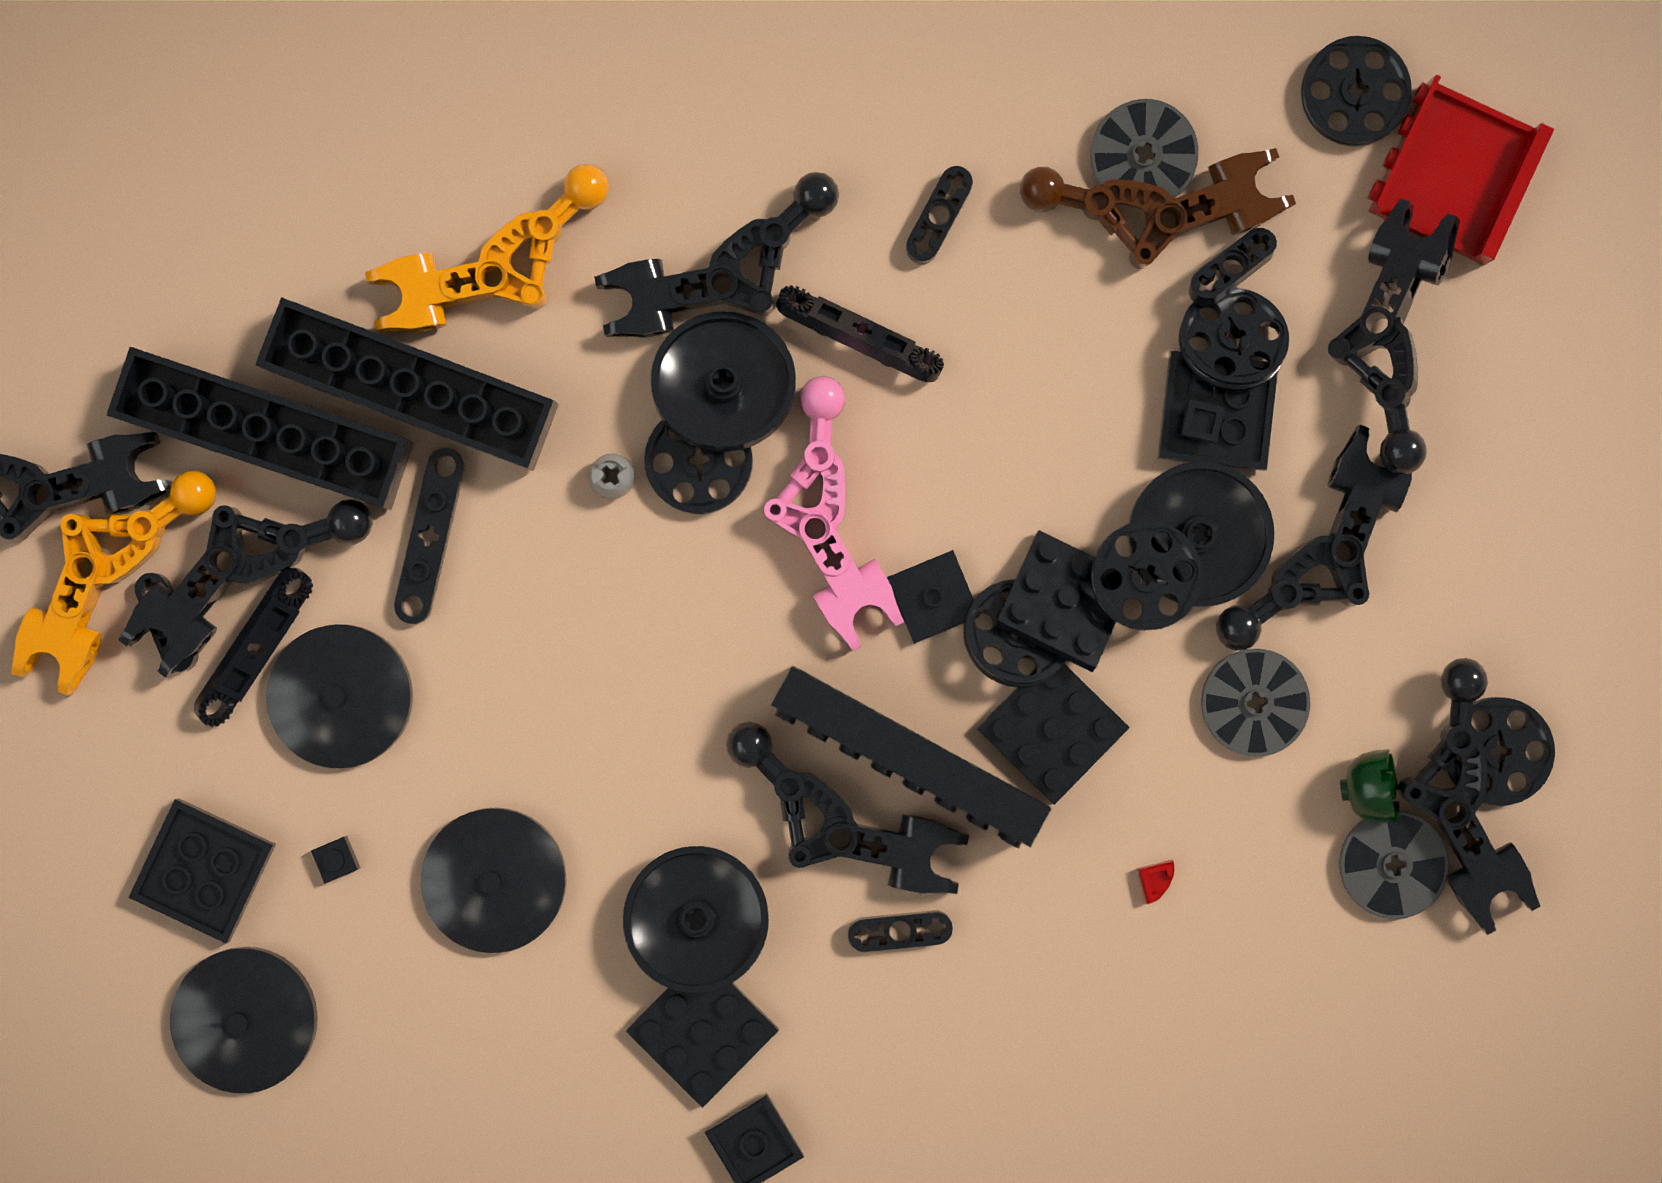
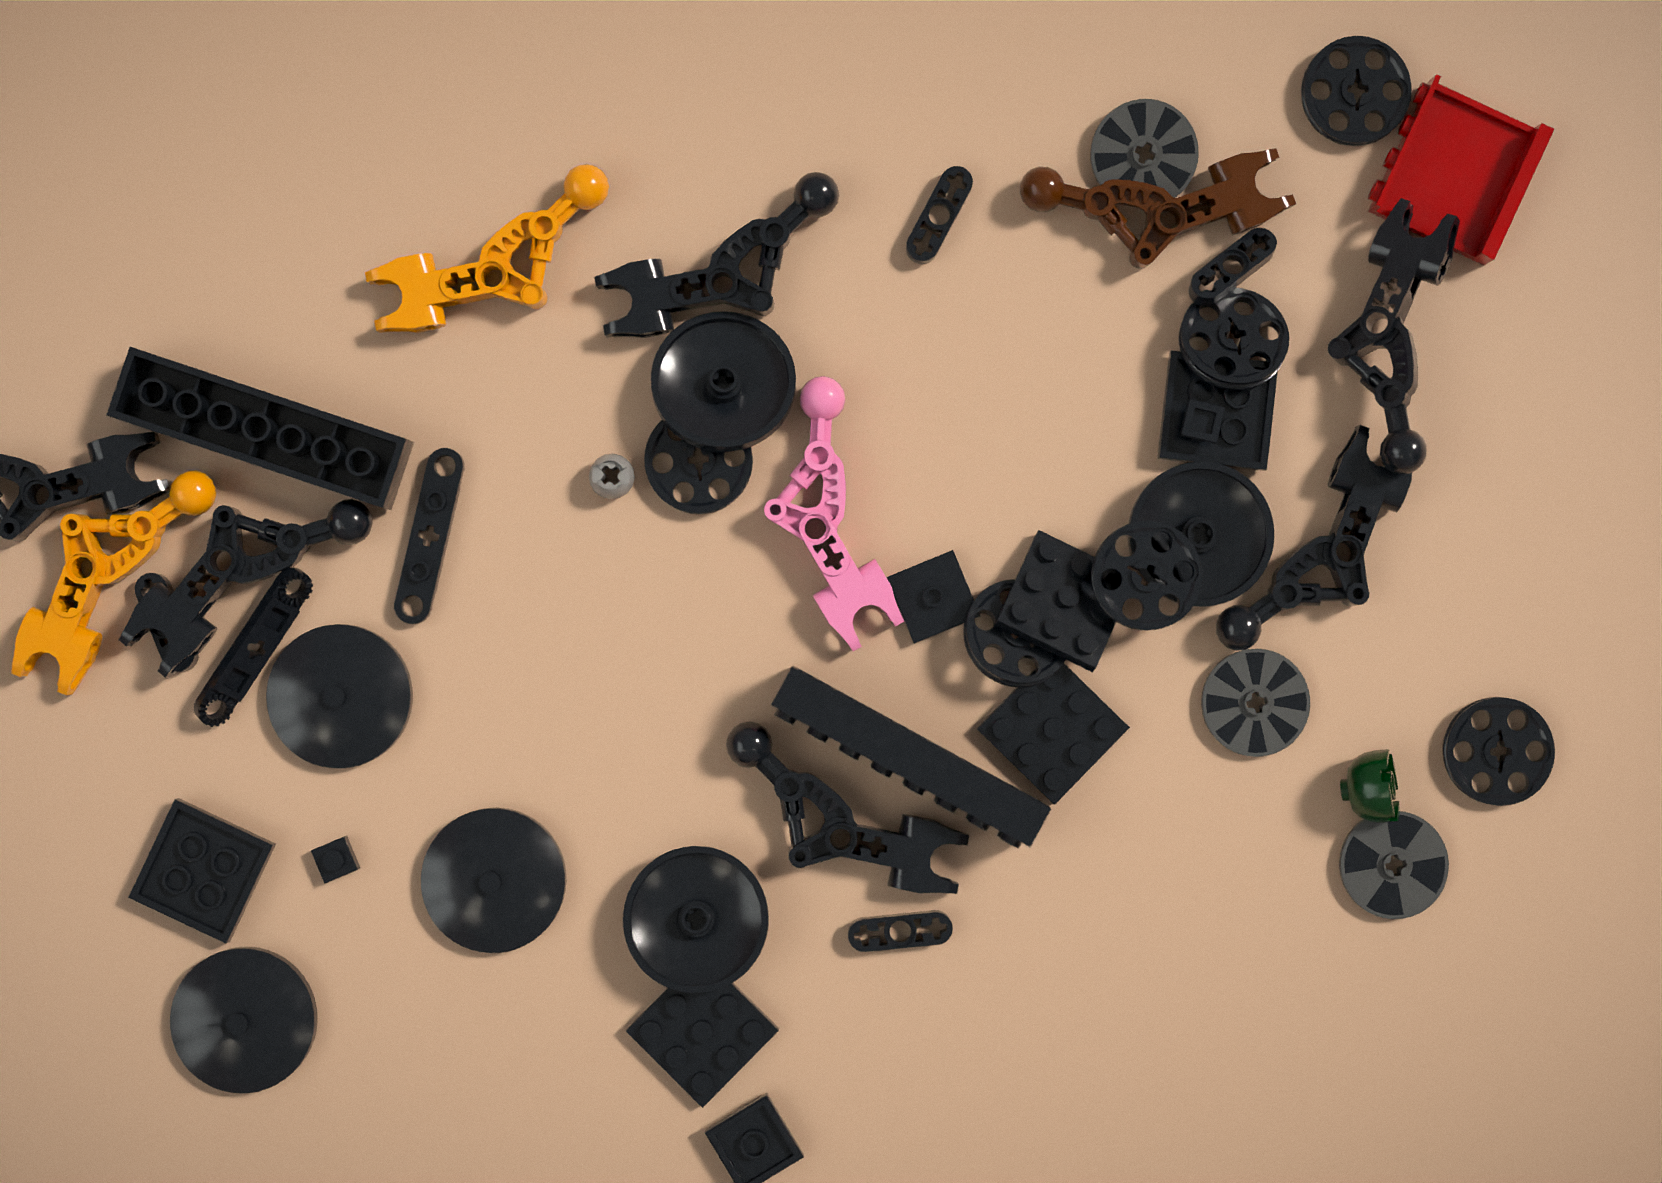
black brick [255,297,559,471] -> none
black piece [776,285,944,382] -> none
red tile [1137,860,1175,905] -> none
black piece [1398,658,1541,935] -> none

